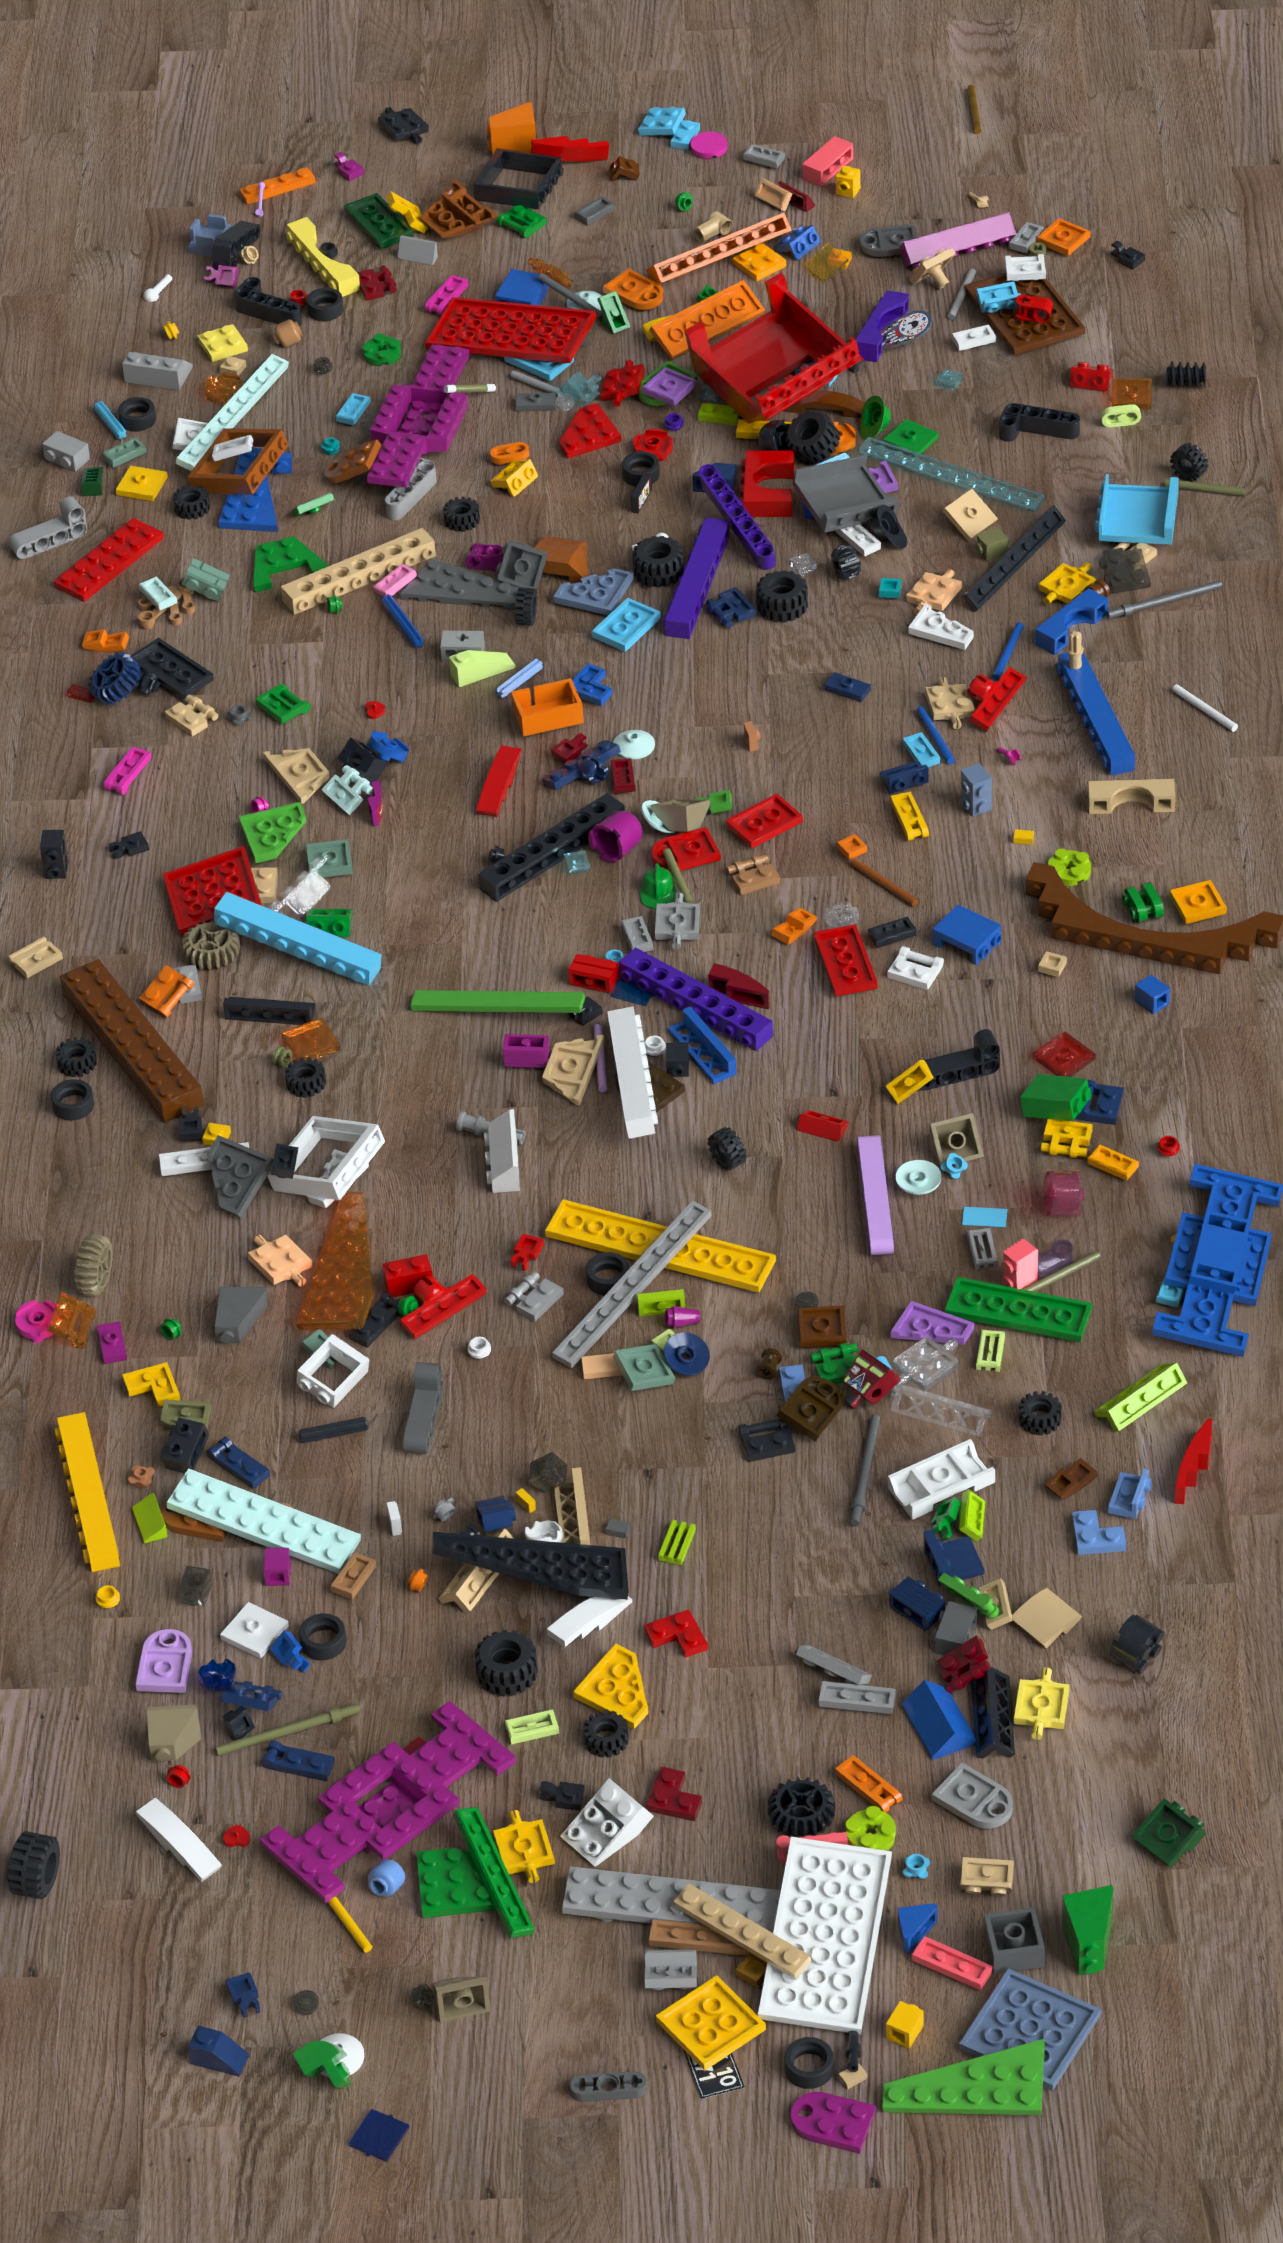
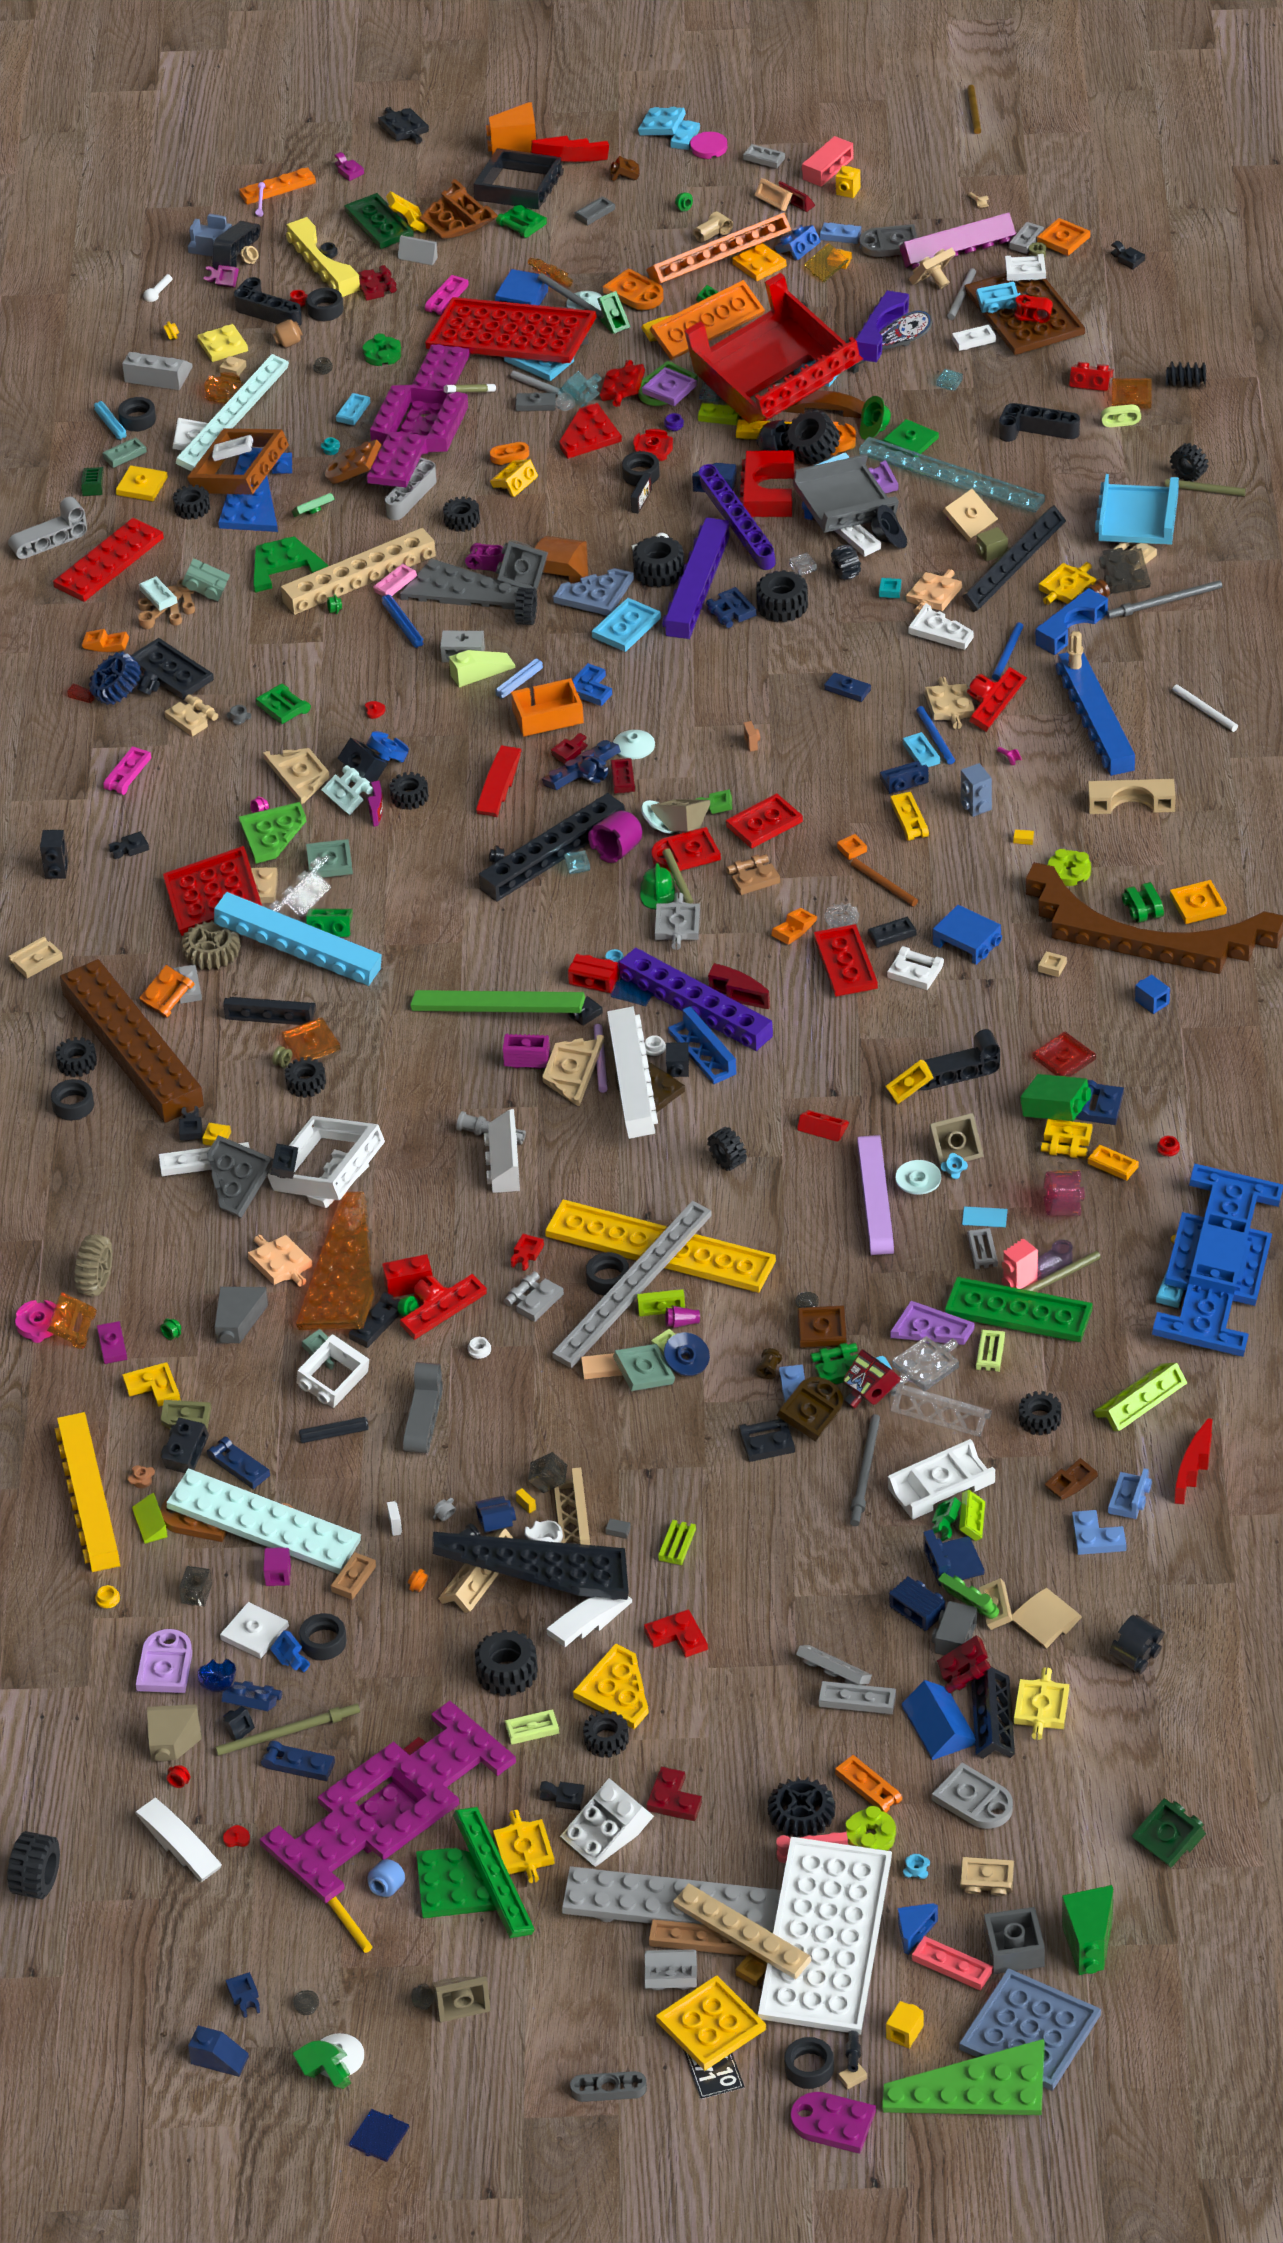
light grey brick [42,431,90,472] -> none
light grey plate [621,916,654,952] -> none
none -> black tyre [390,772,429,810]
none -> medium blue plate [820,223,861,244]

